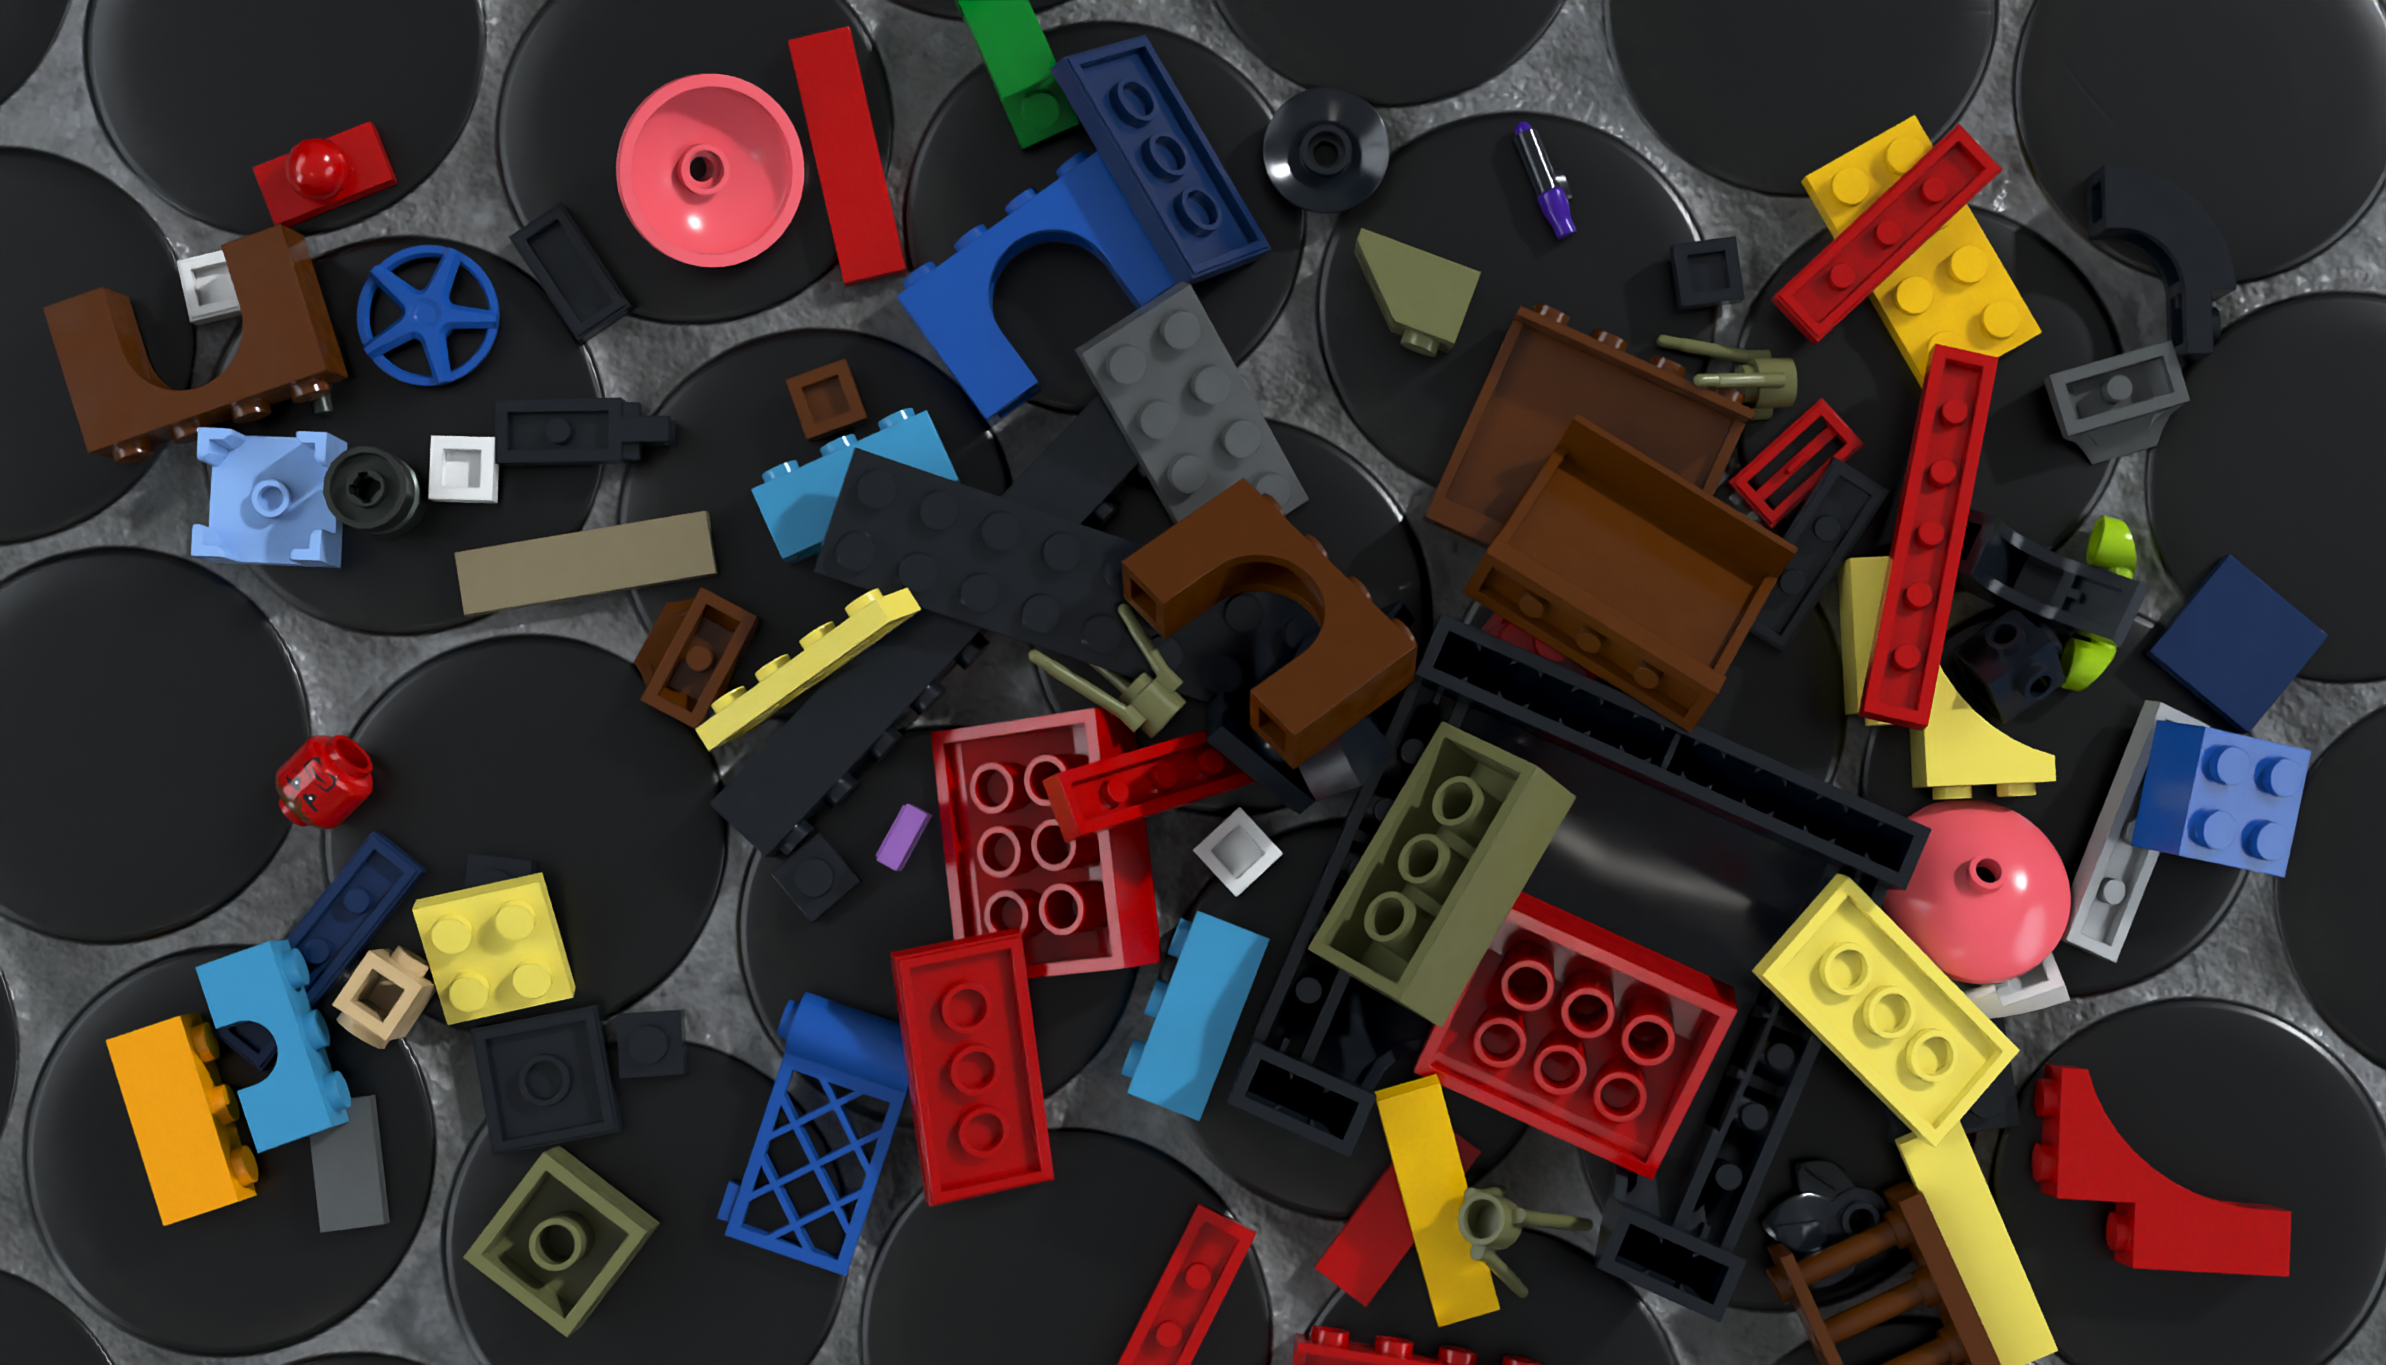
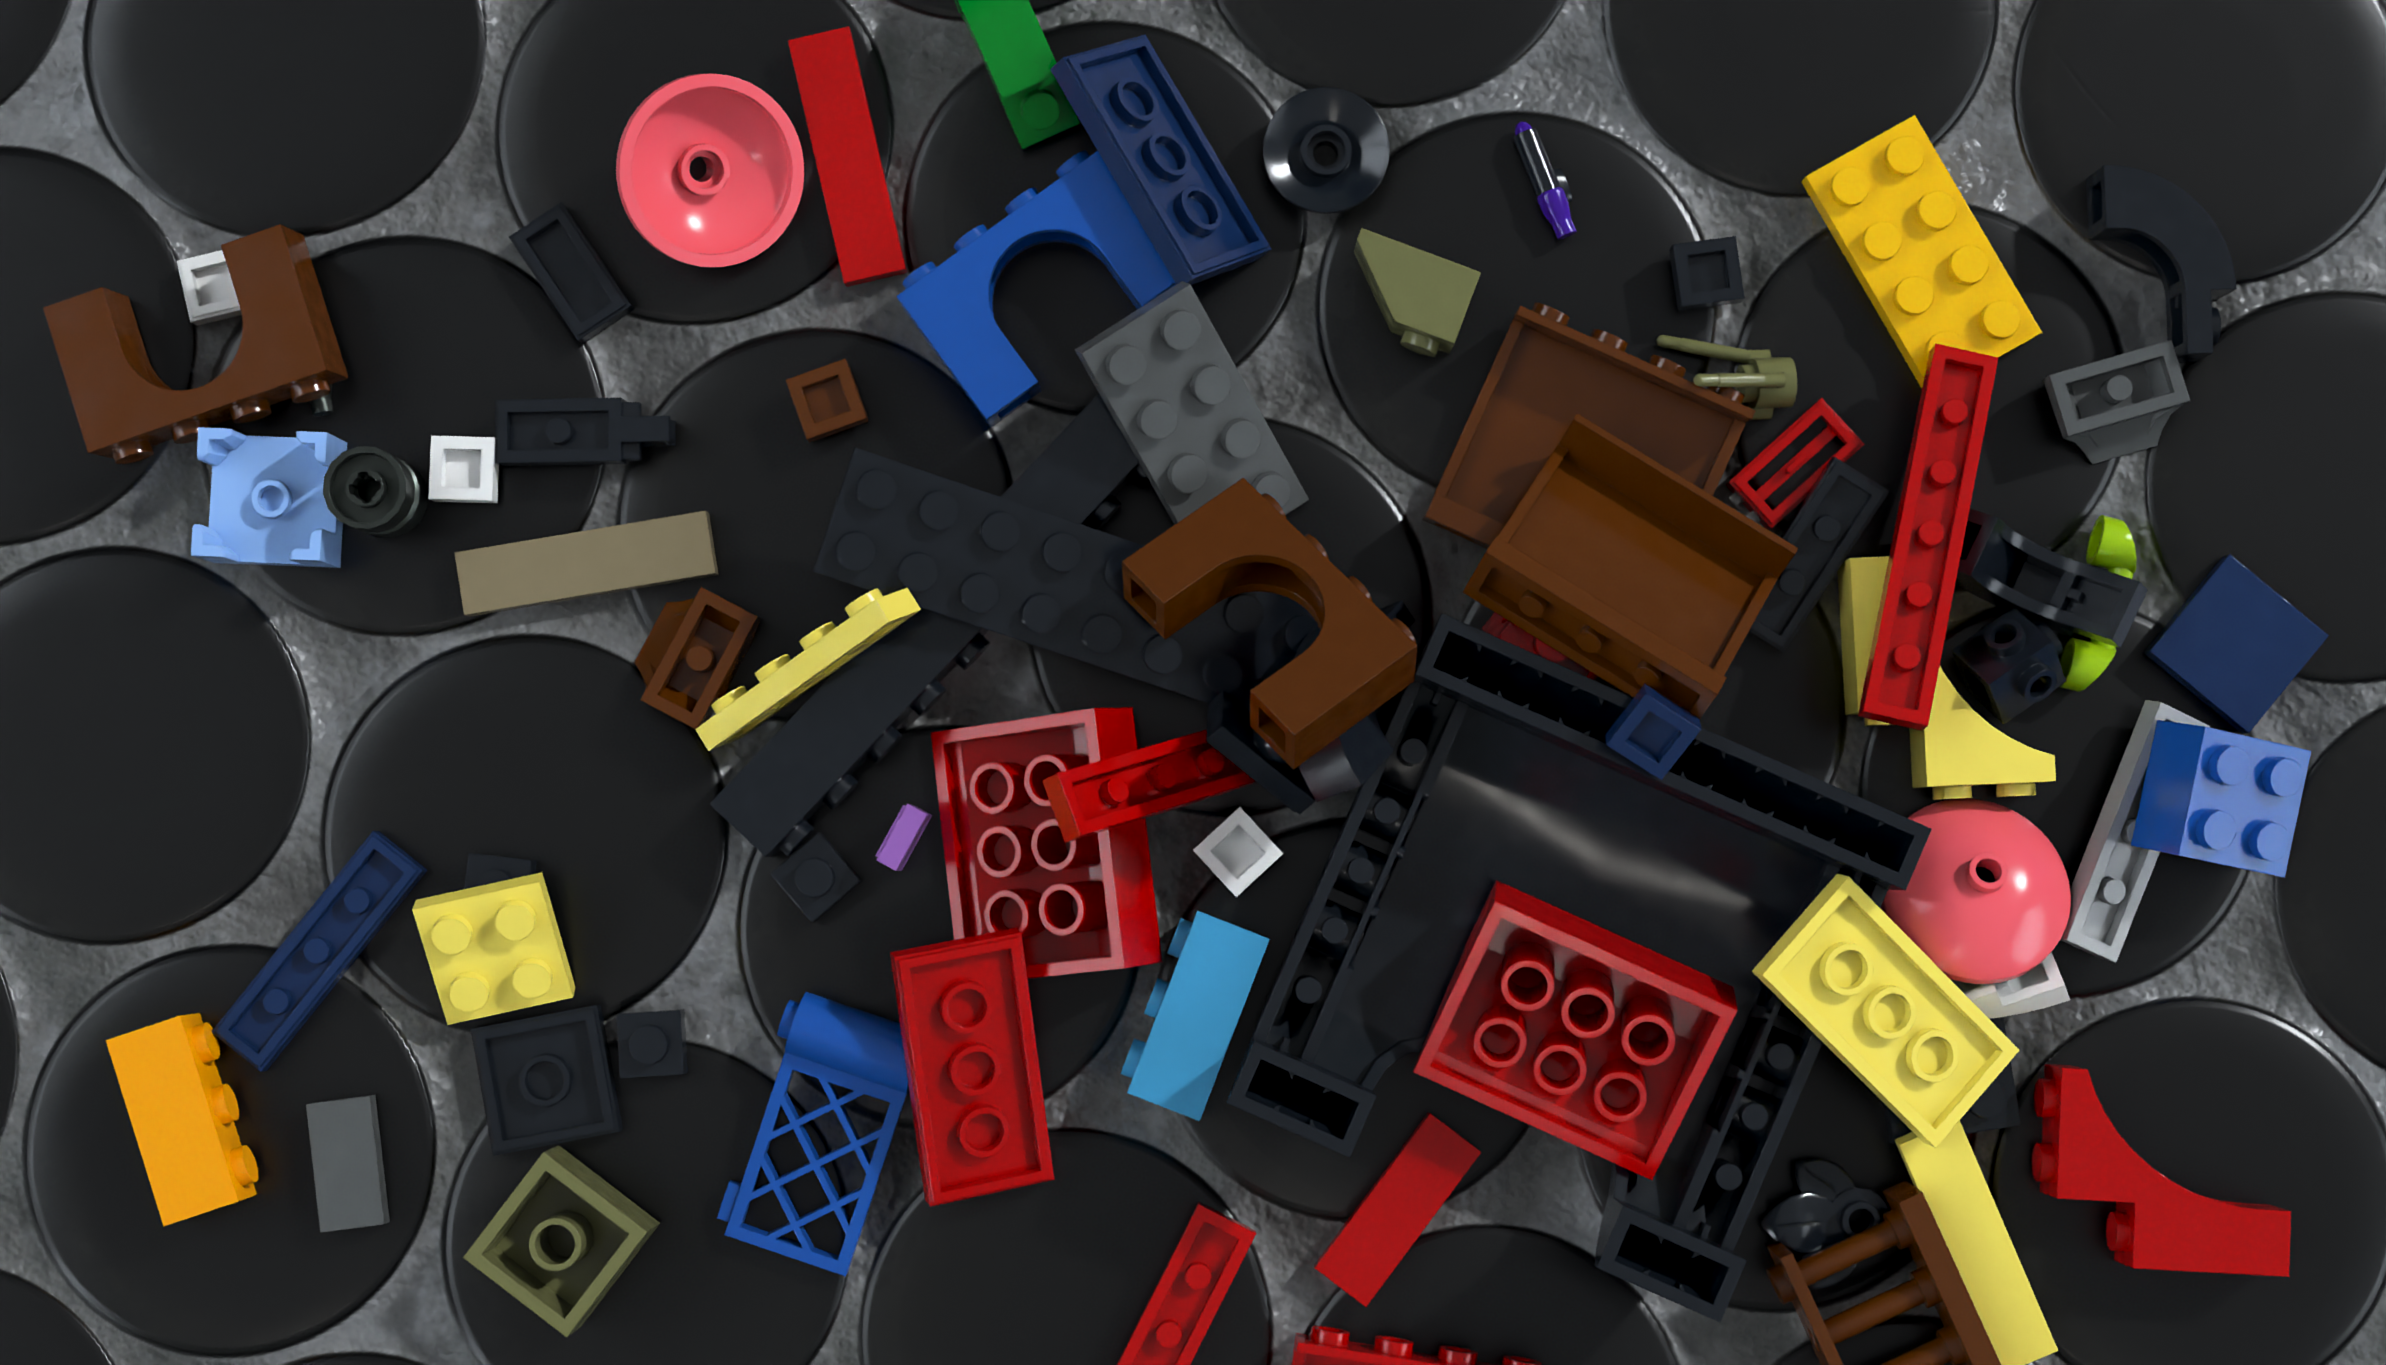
dark azure arch [195,939,351,1153] -> none
red tile [252,121,398,227] -> none
red head [275,735,373,829] -> none
tan brick [332,945,437,1049] -> none
blue wheel [357,245,500,386] -> none
dark azure brick [751,408,961,565] -> none
olive plant [1028,604,1187,739] -> none
olive brick [1308,721,1576,1028] -> none
yellow tile [1374,1074,1500,1327] -> none
olive plant [1458,1186,1593,1298] -> none
red tile [1770,124,2003,346] -> none
none -> dark blue plate [1605,684,1702,781]

